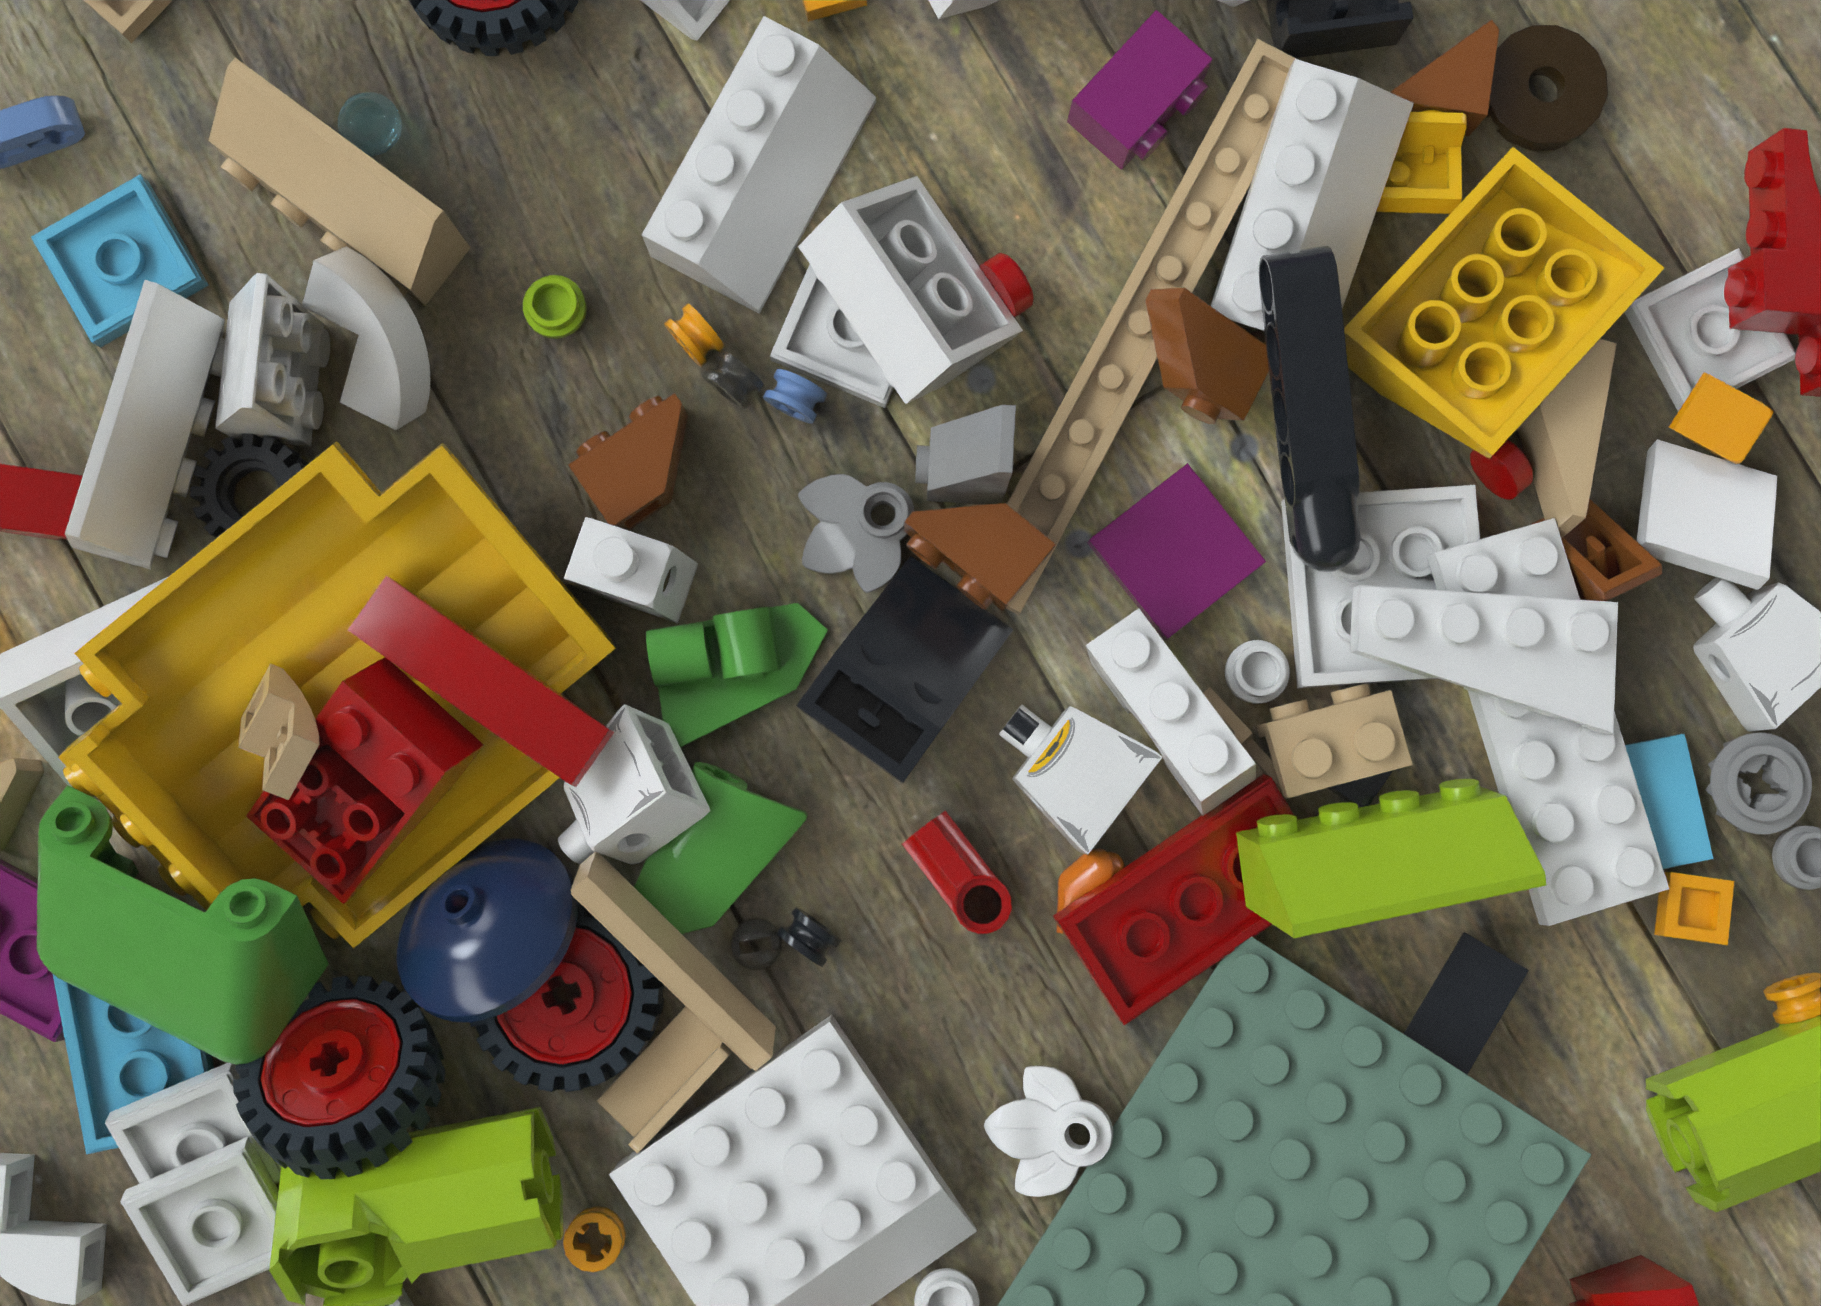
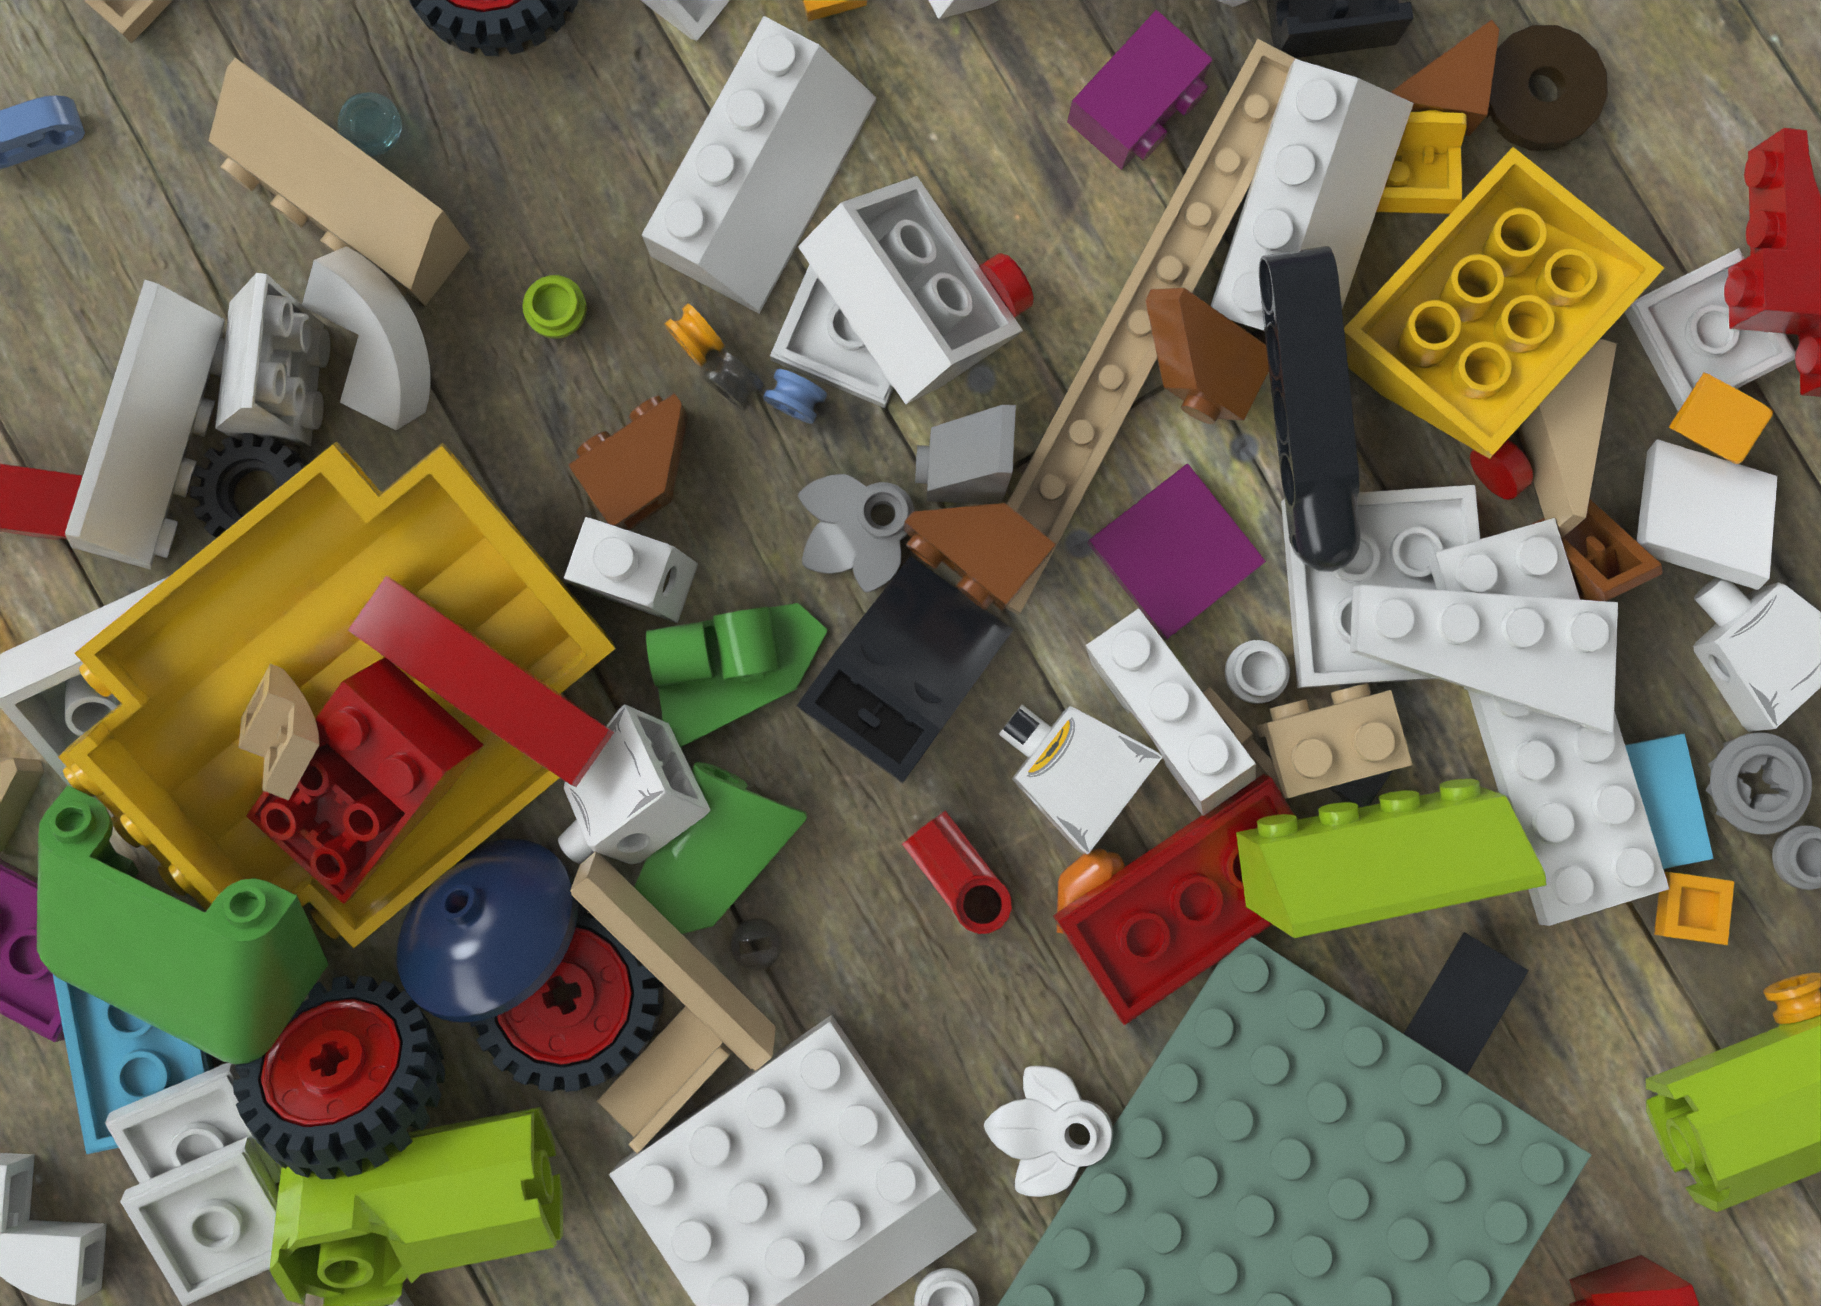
medium azure tile [31,174,209,348] -> none
light orange bush [563,1206,626,1272] -> none
black bush [777,906,842,967] -> none

